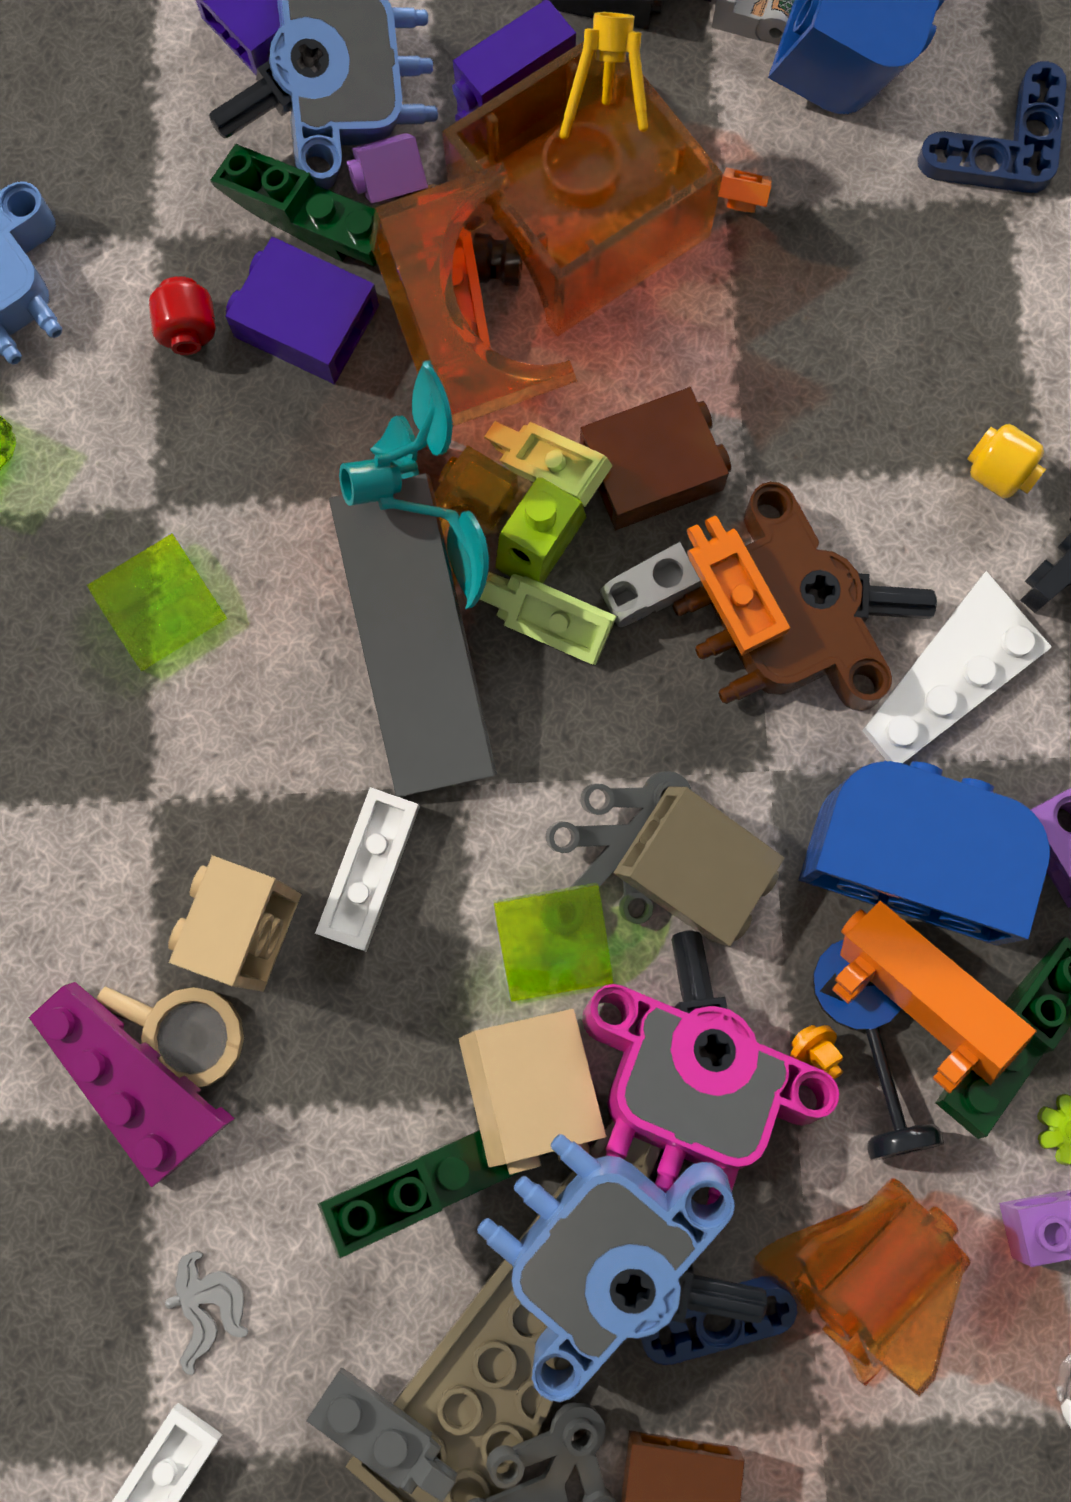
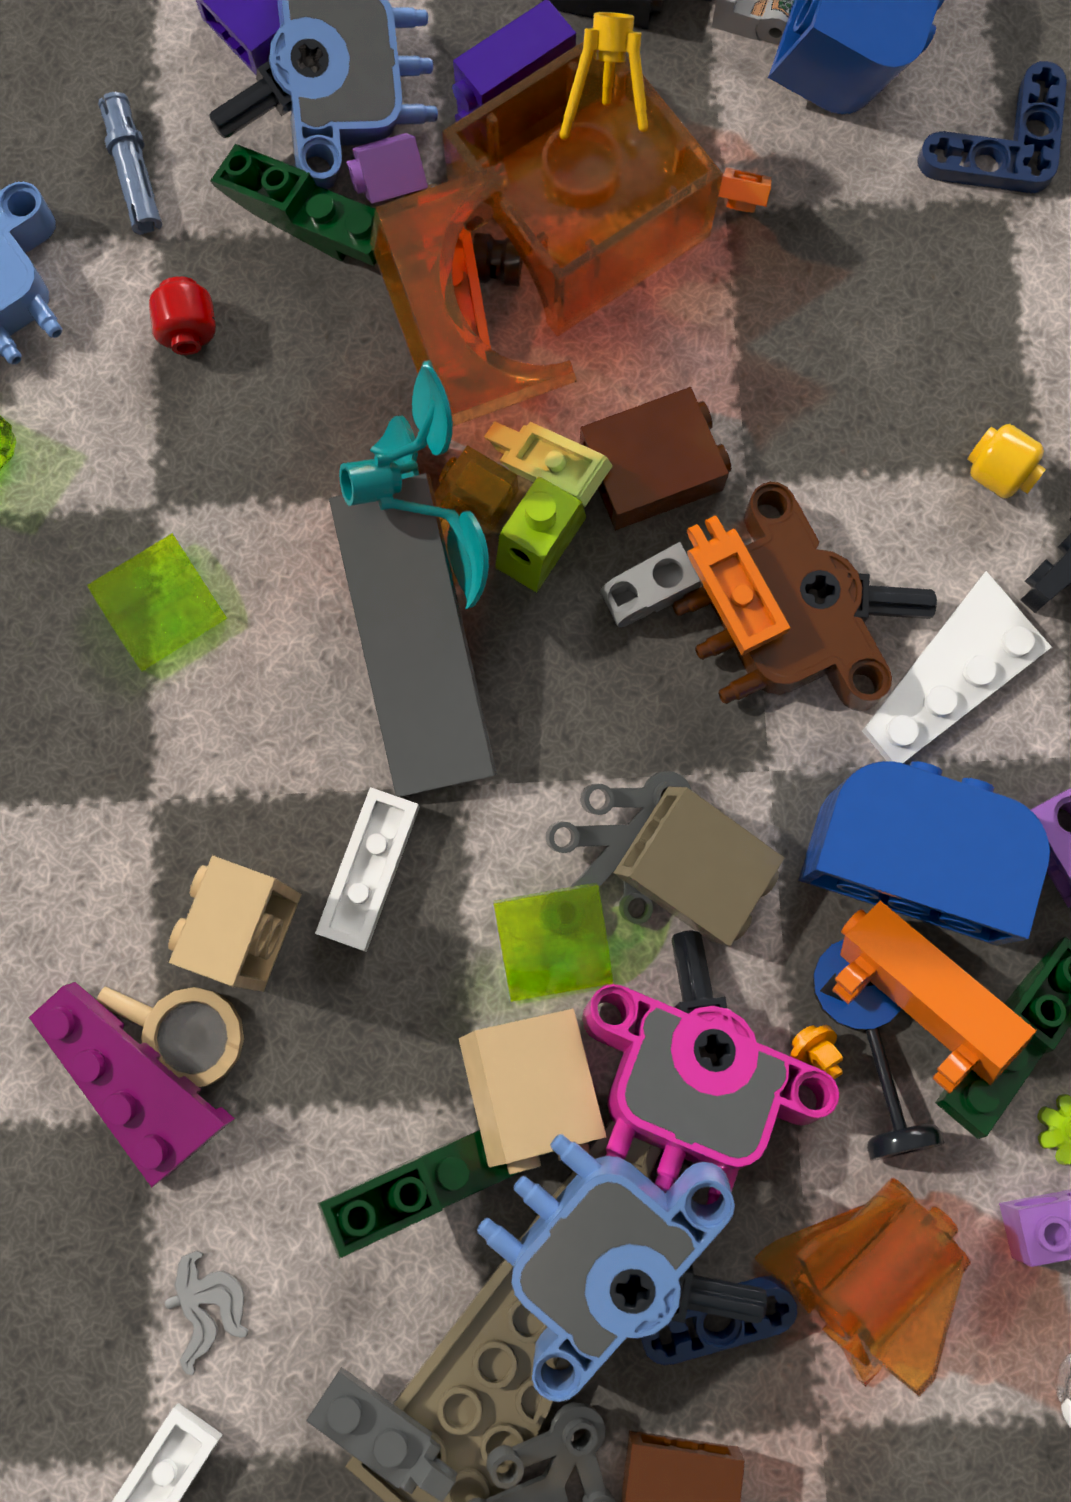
dark purple brick [225,236,379,385] -> none
yellowish green hinge [480,572,617,665] -> none
none -> sand blue pin [98,92,163,235]

